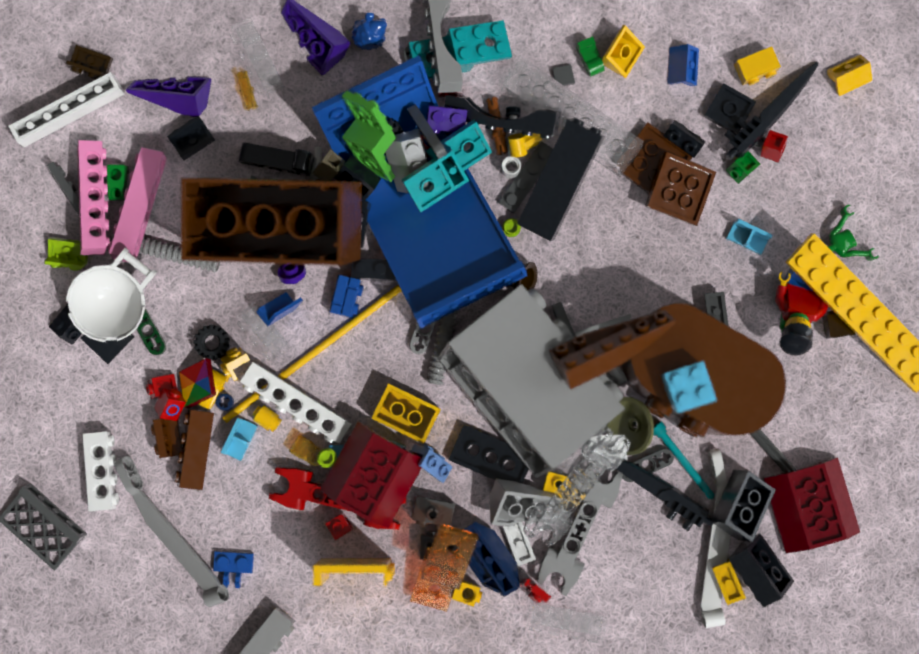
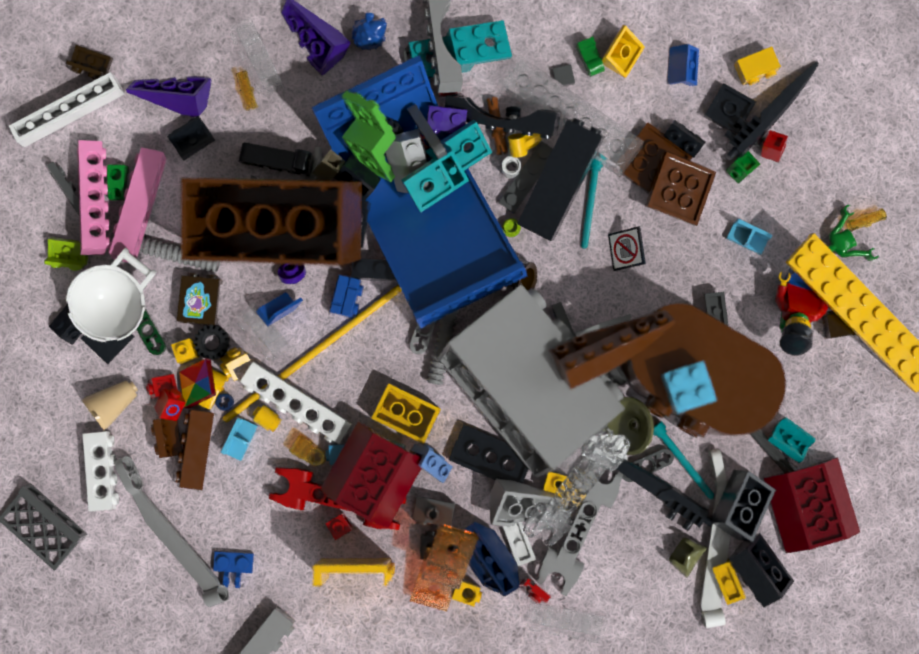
lime plate [317,448,337,468] -> none
yellow panel [827,54,873,96] -> none
none -> tan cone [82,380,138,430]
none -> yellow brick [171,338,199,364]
none -> dark brown panel [176,273,223,326]
none -> teal piece [581,158,604,249]
none -> piece [608,226,646,271]
none -> olive hair [669,538,707,578]
none -> teal bracket [768,417,816,464]
none -> clear yellow pin [846,208,887,232]

